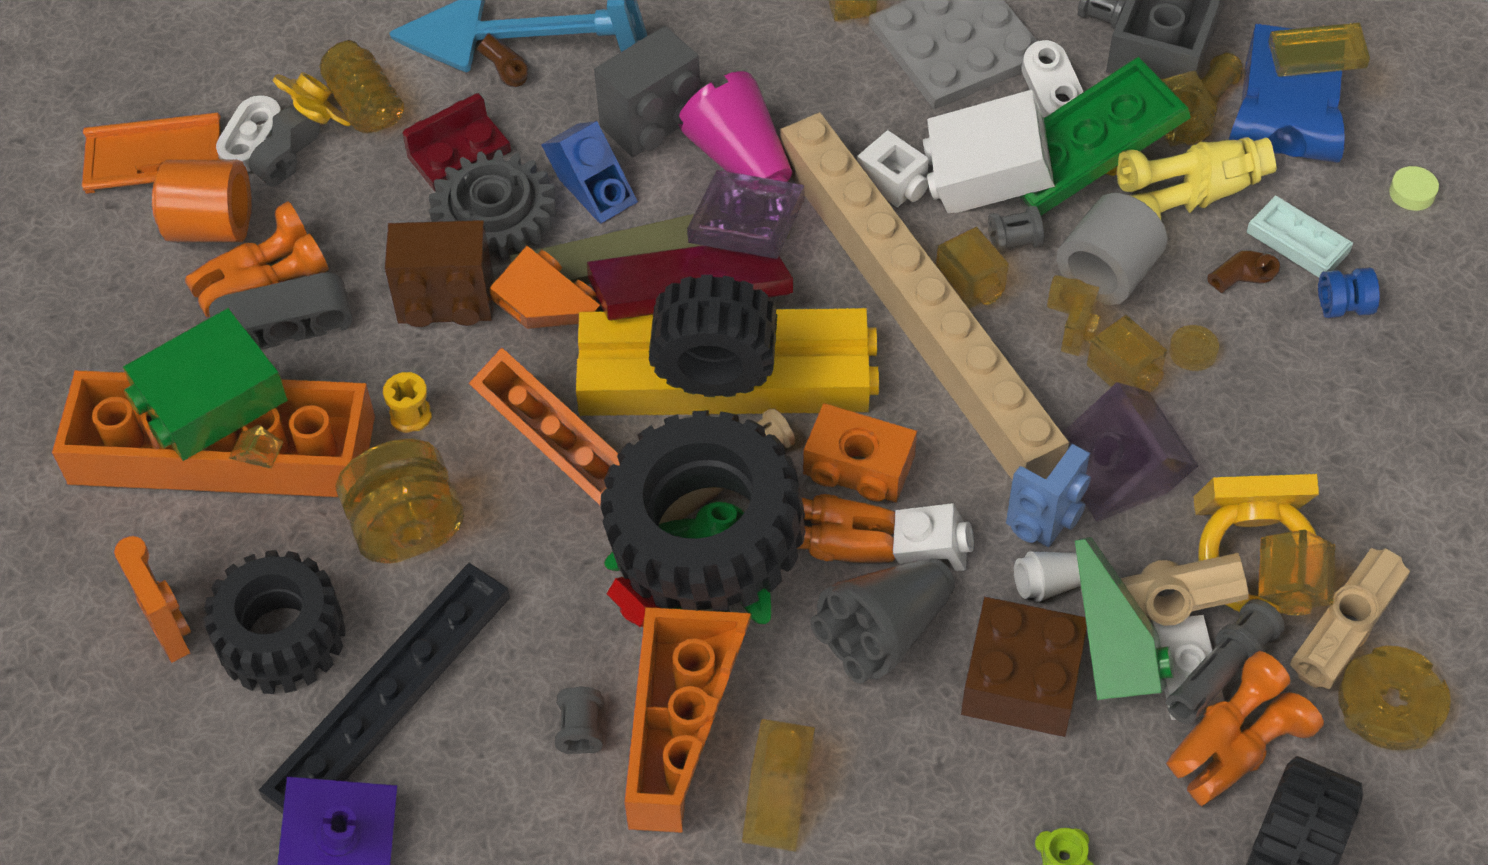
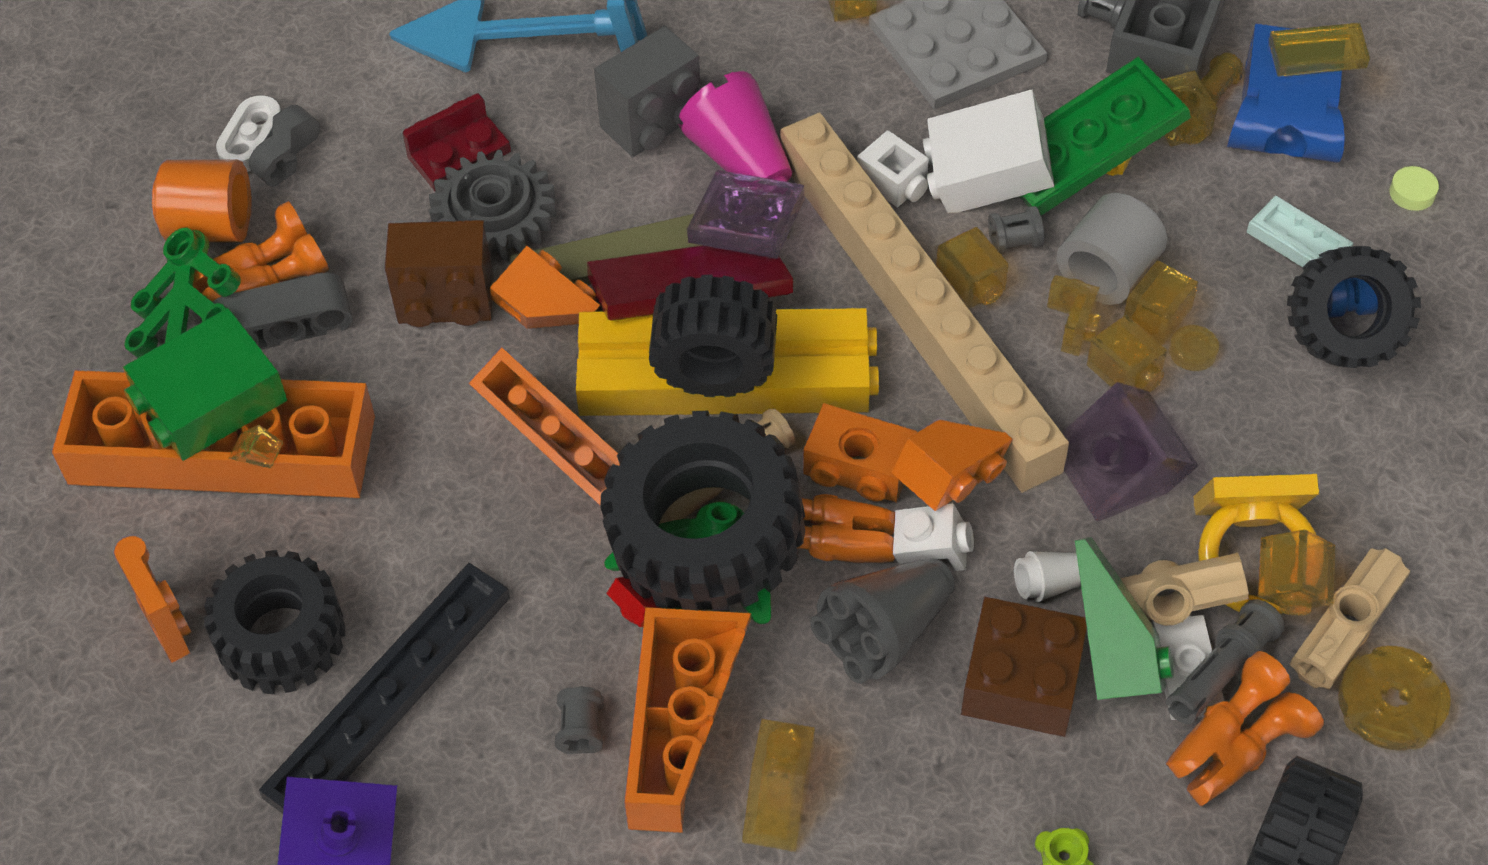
orange door [82,112,221,194] -> none
yellow plate [272,72,352,126] -> none
clear yellow piece [319,40,404,133] -> none
clear yellow wheel [335,438,465,564] -> none
yellow bush [383,372,432,433] -> none
reddish brown arm [476,33,529,87] -> none
blue slope [541,121,638,224] -> none
medium blue bracket [1006,444,1091,548] -> none
white plate [1022,40,1083,118] -> none
light yellow piece [1117,137,1277,220] -> none
reddish brown arm [1207,251,1281,293] -> none
none -> green plant [124,228,241,358]
none -> orange slope [891,420,1013,511]
none -> clear yellow brick [1122,260,1199,345]
none -> black tyre [1287,246,1421,368]

